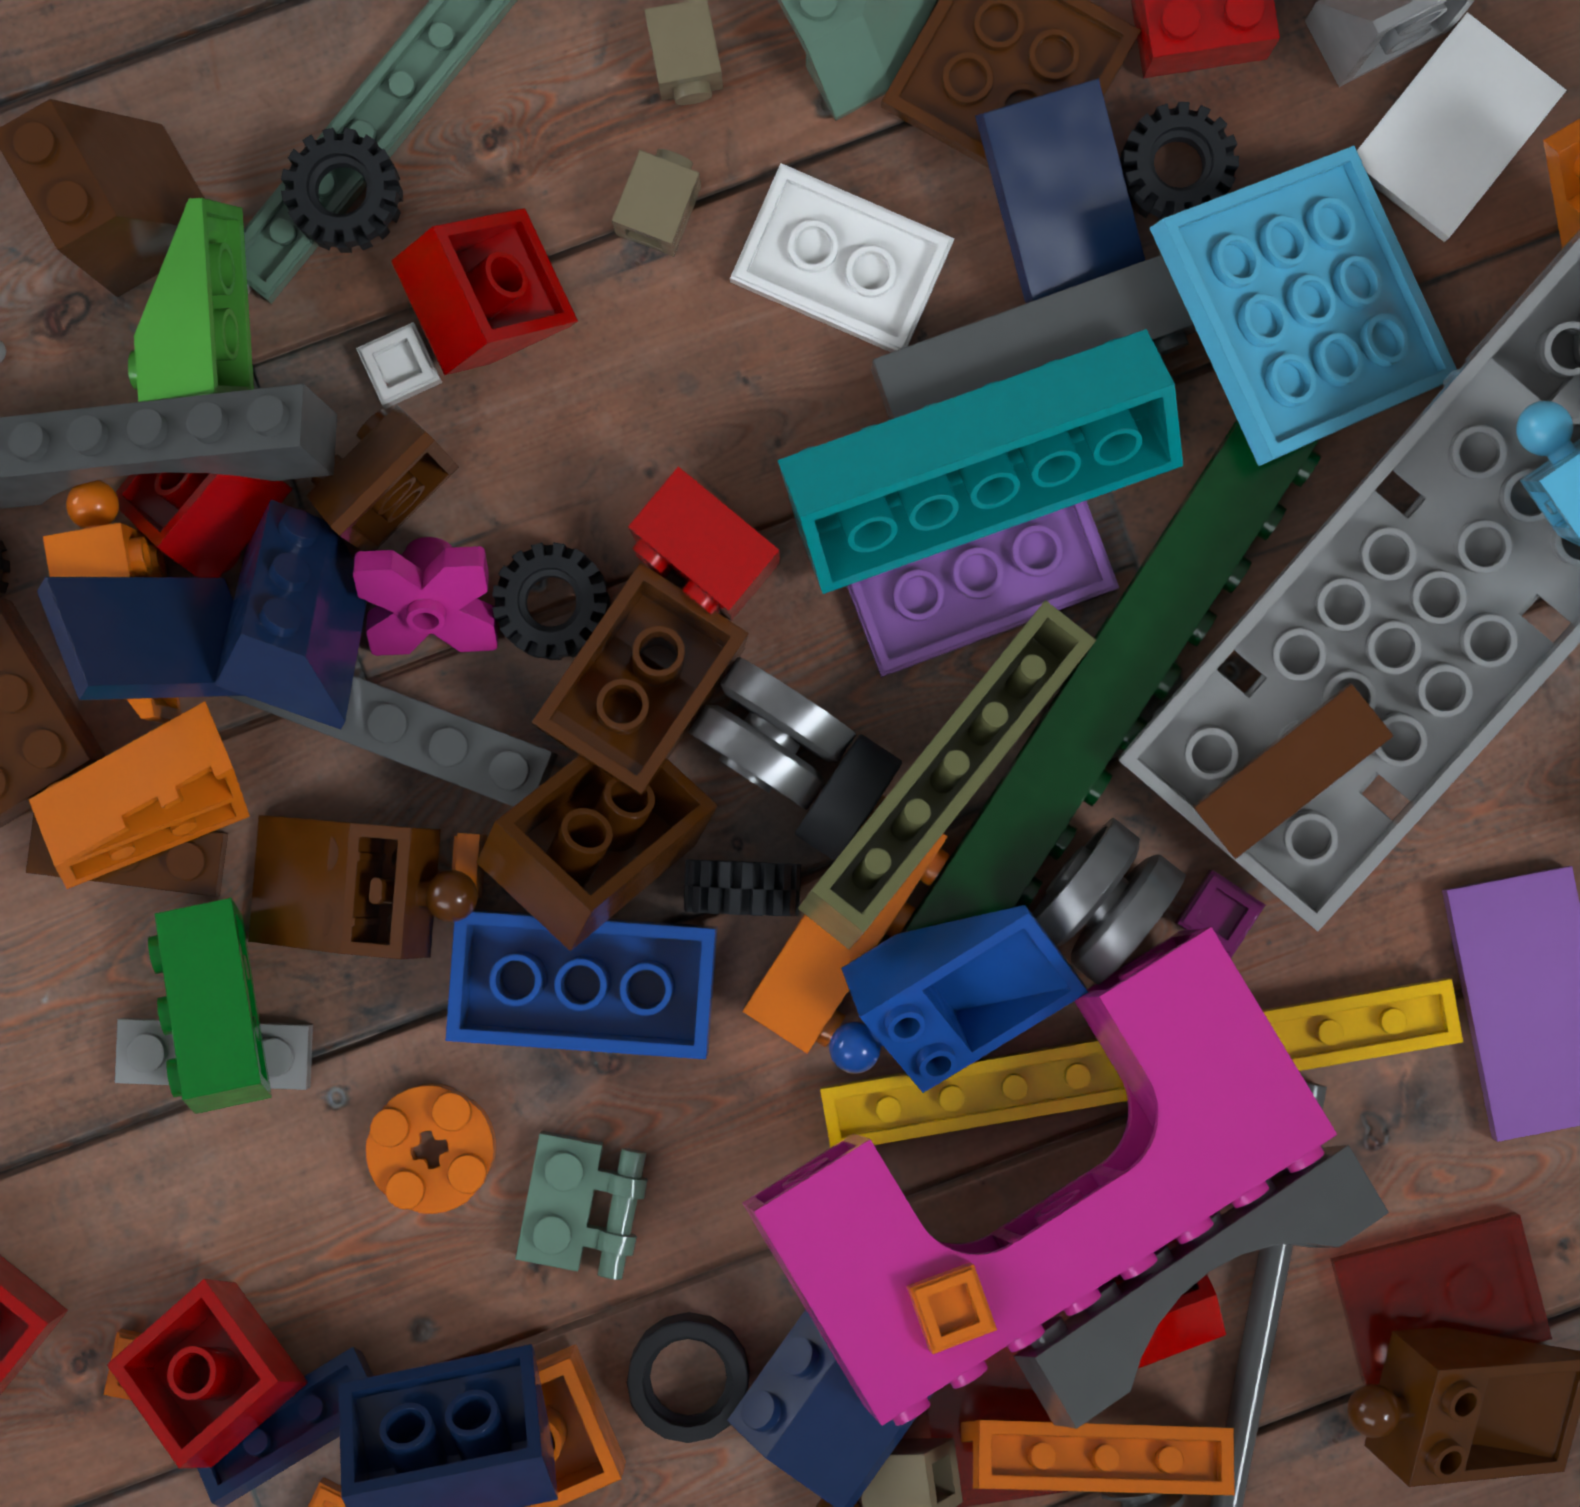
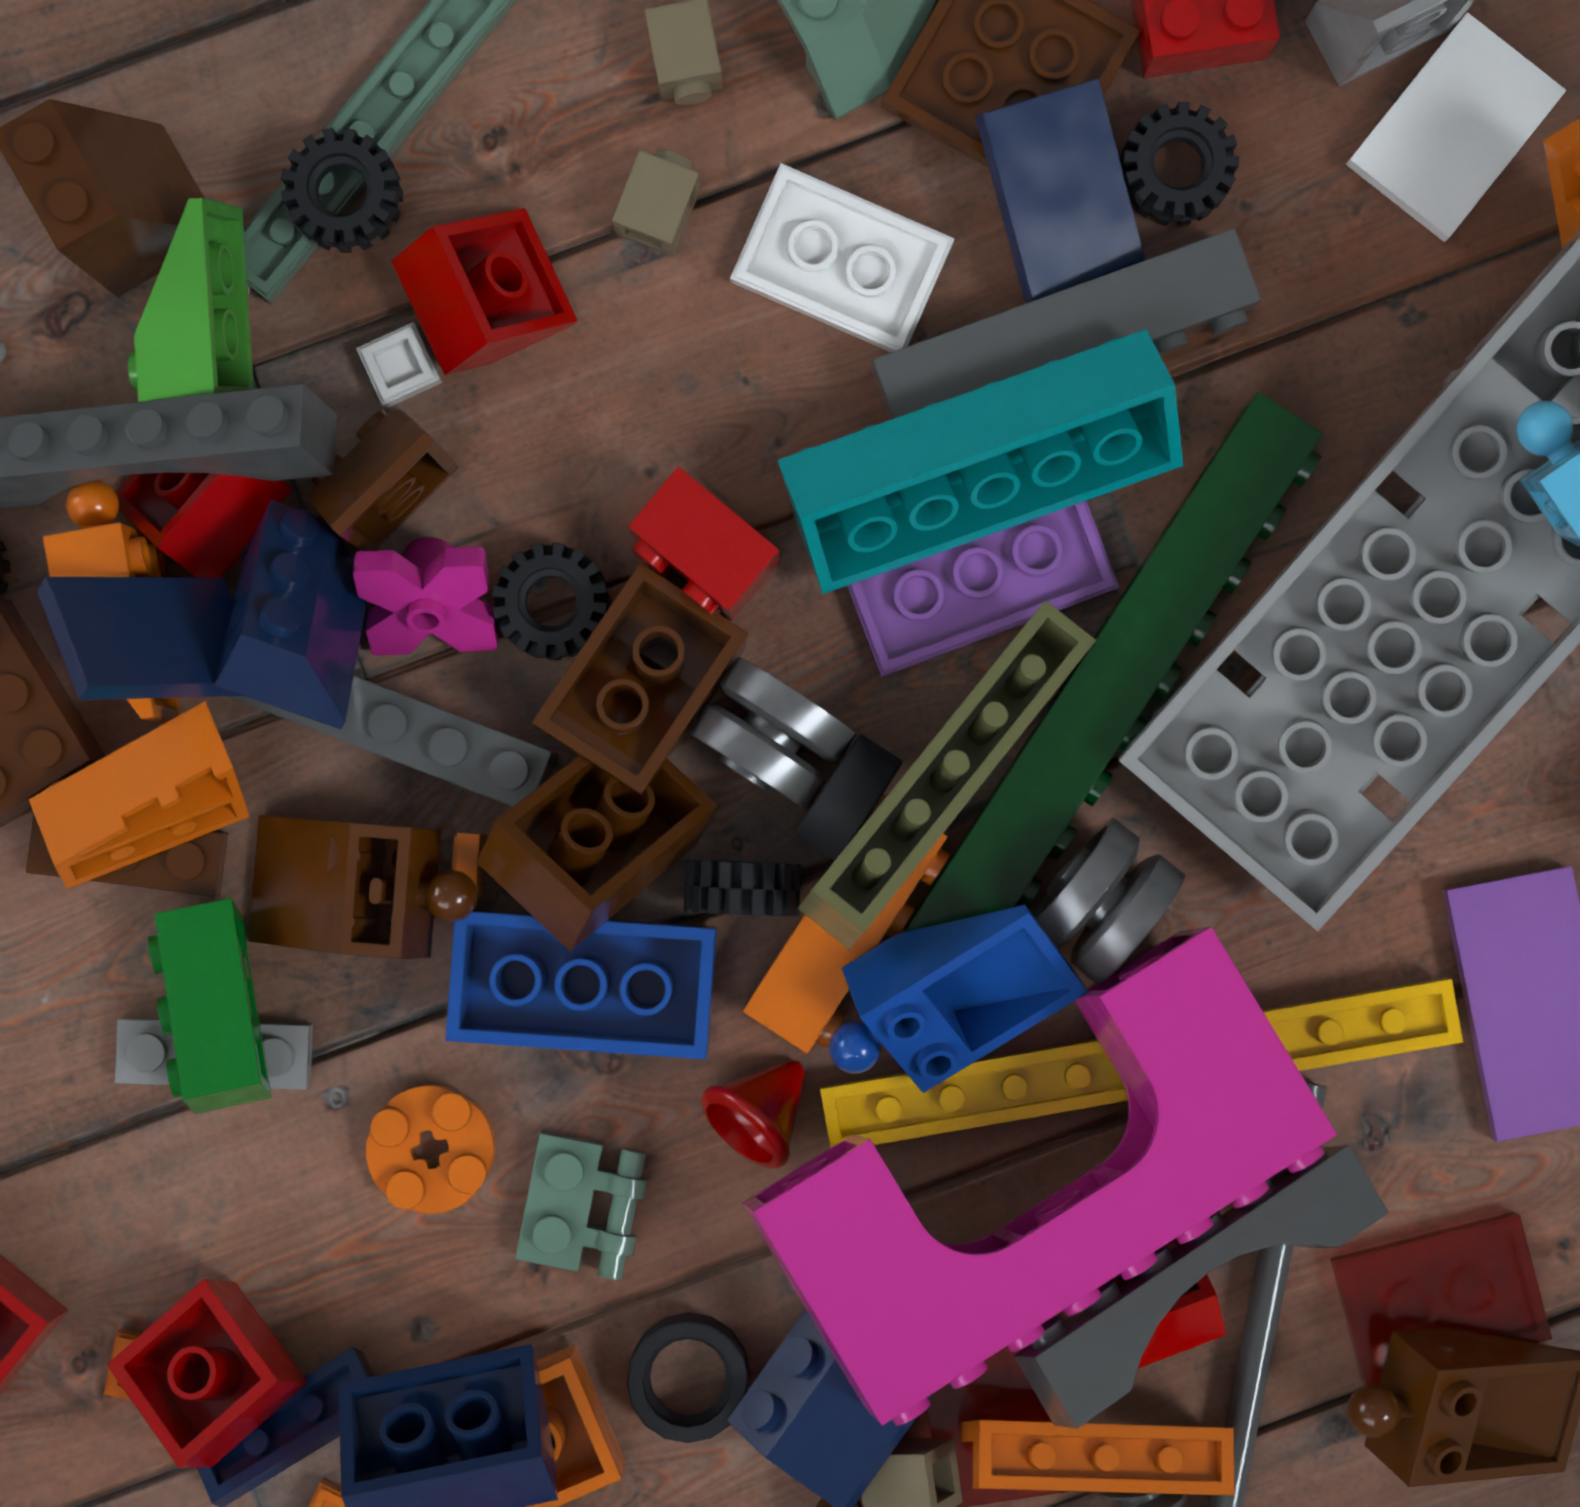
orange tile [906,1262,997,1354] -> none
medium azure plate [1150,146,1457,466] -> none
magenta tile [1175,870,1266,958] -> none
reddish brown tile [1193,683,1394,859] -> none
none -> red hat [701,1060,805,1168]

